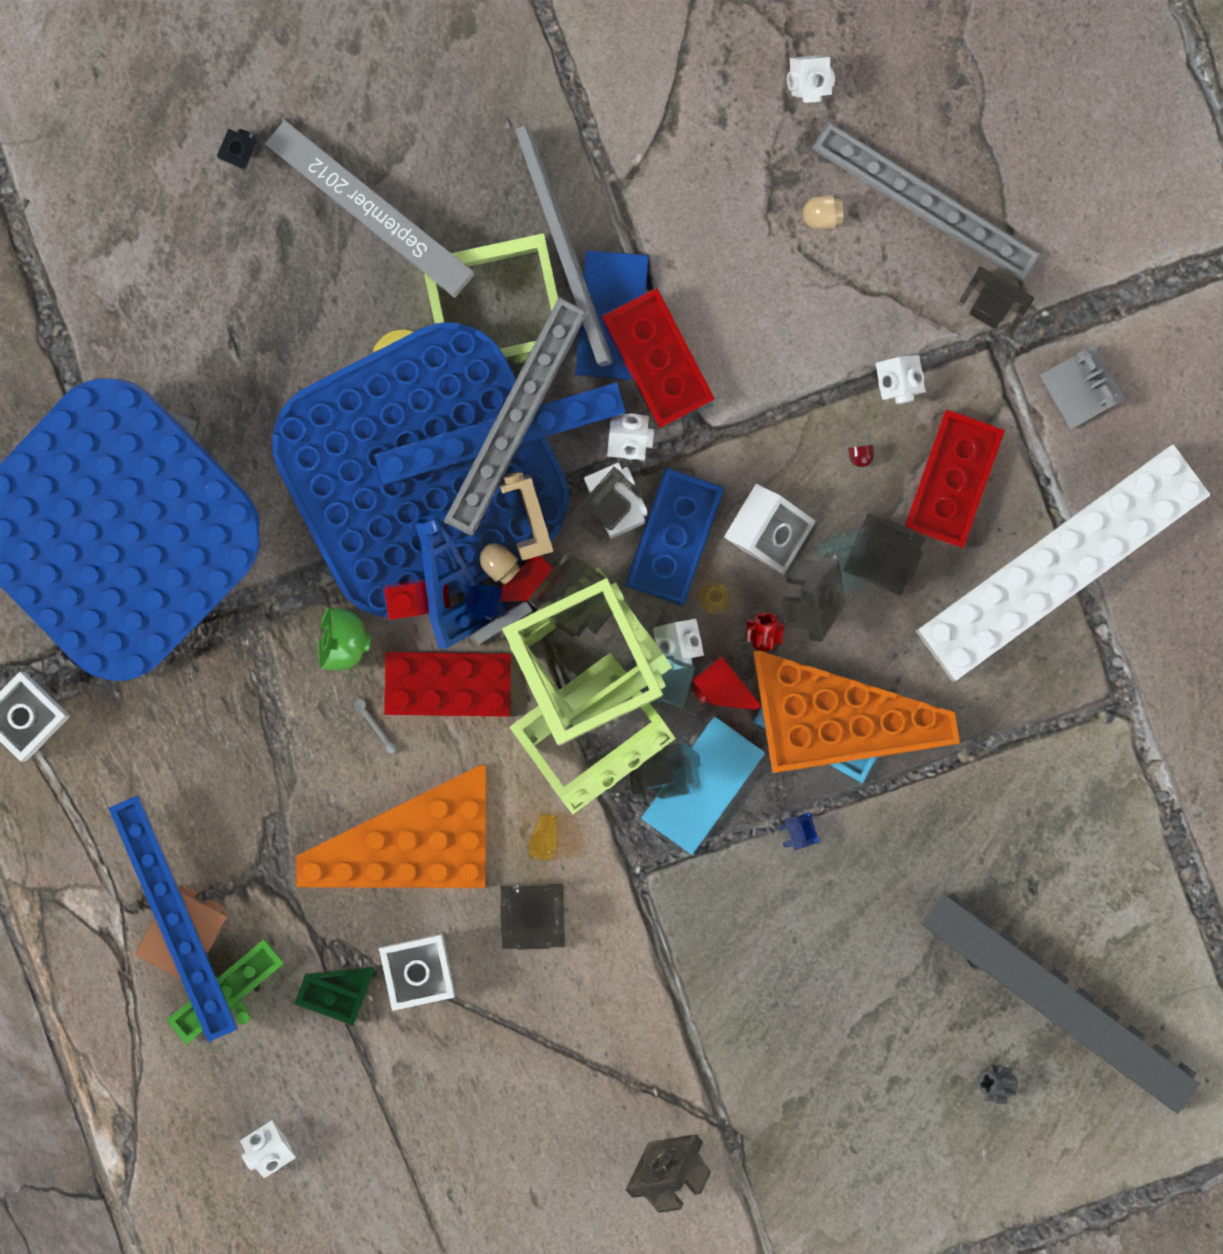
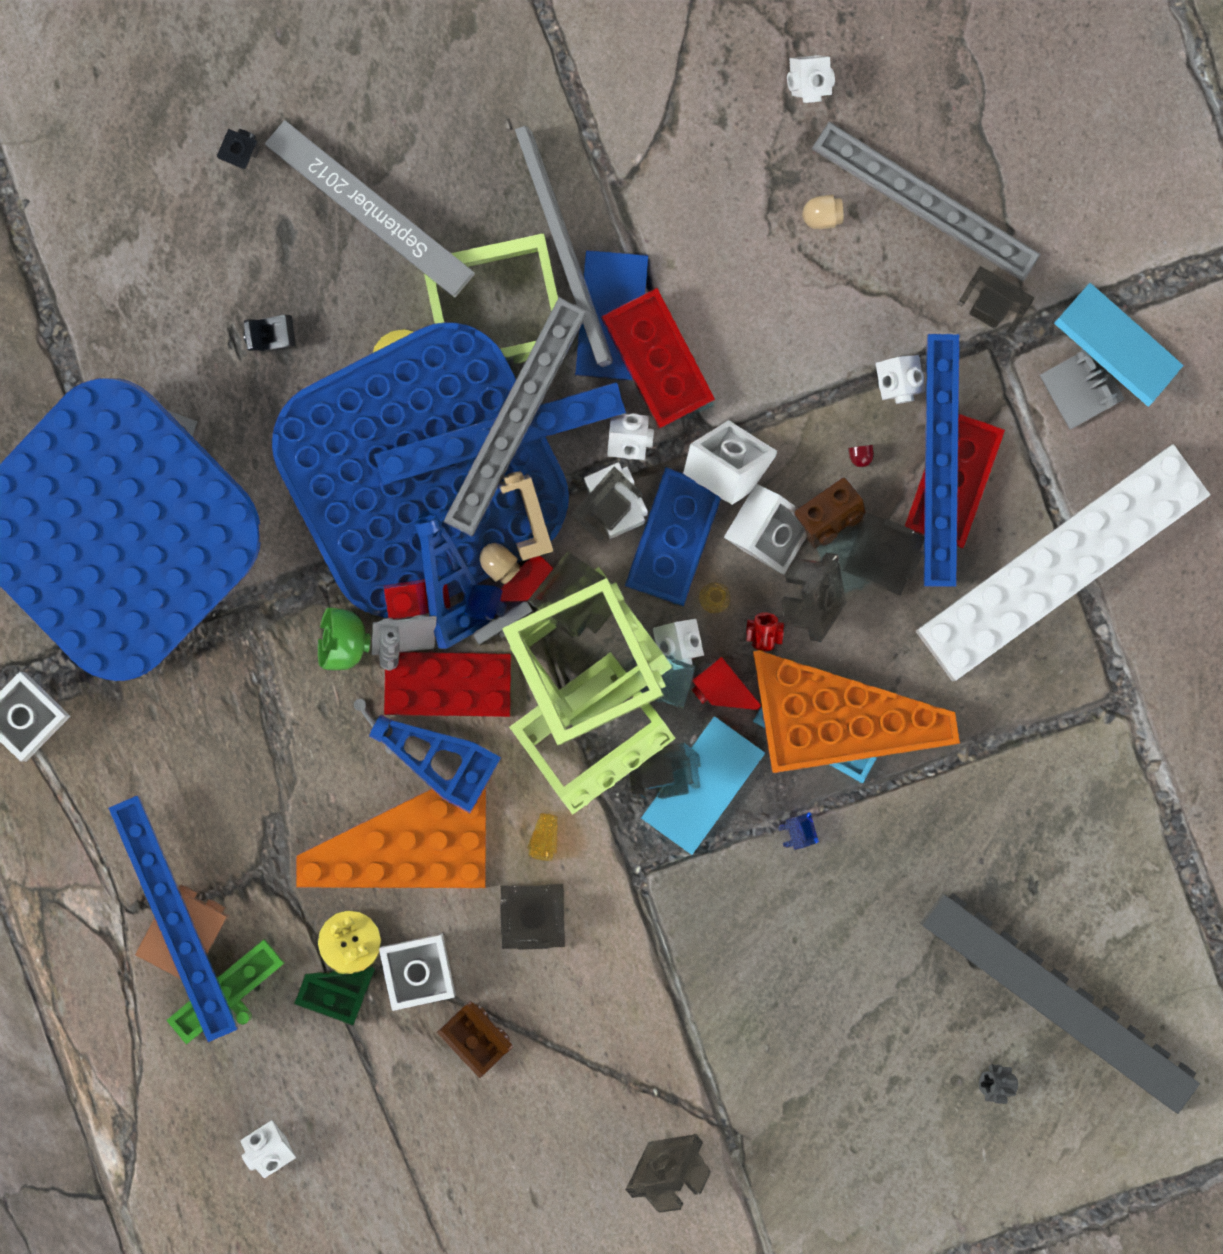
none -> black bracket [243,314,296,352]
none -> light yellow plate [318,911,381,974]
none -> blue plate [369,714,501,814]
none -> light grey hinge [371,615,436,670]
none -> reddish brown bracket [437,1001,513,1078]
none -> white slope [683,420,777,505]
none -> reddish brown bracket [794,478,866,549]
none -> blue plate [924,334,959,587]
none -> medium azure tile [1054,283,1184,407]

